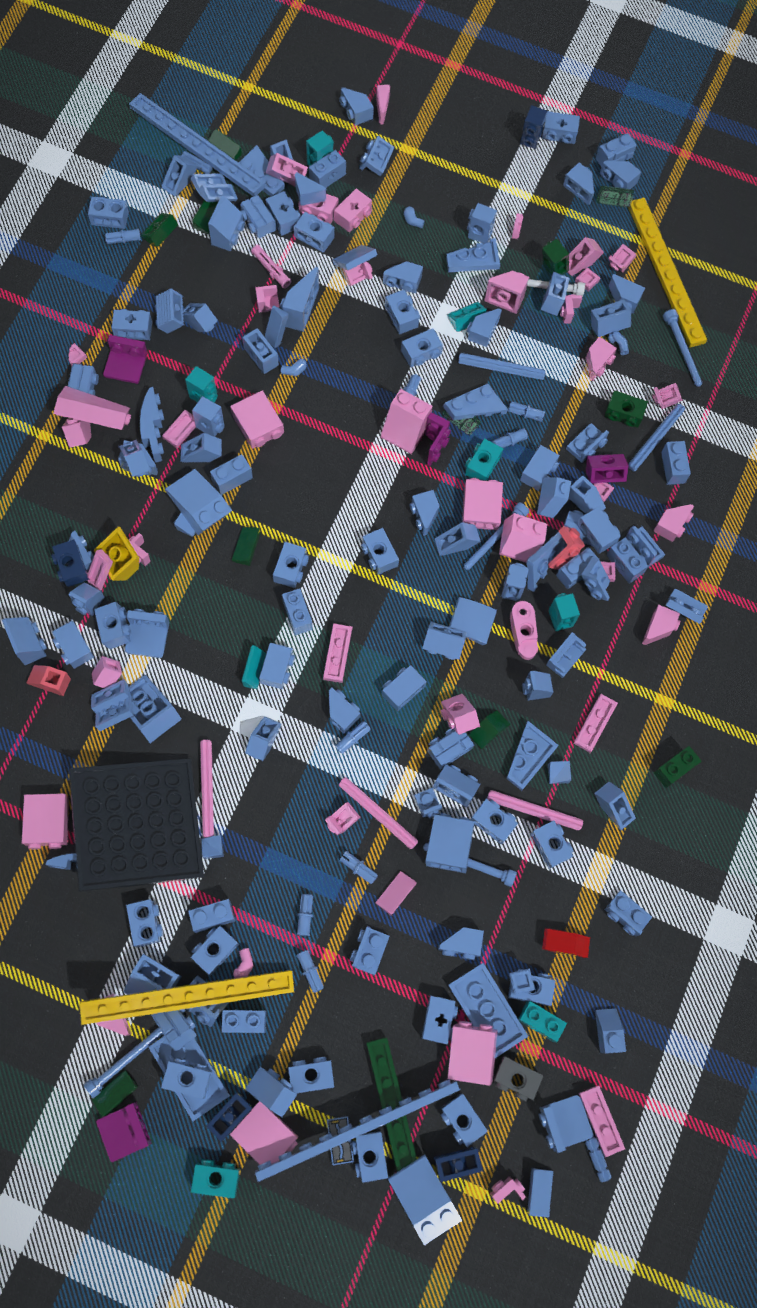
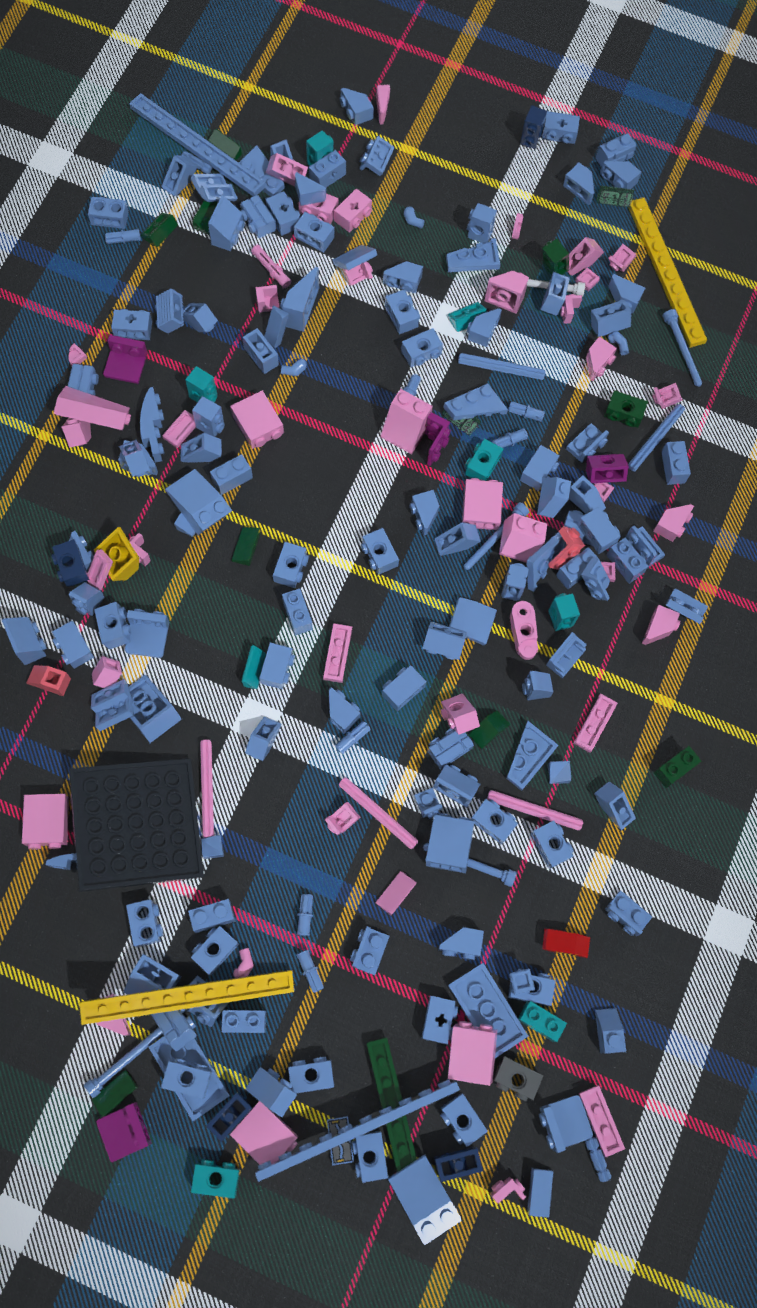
medium blue axle [340,851,378,884] -> none

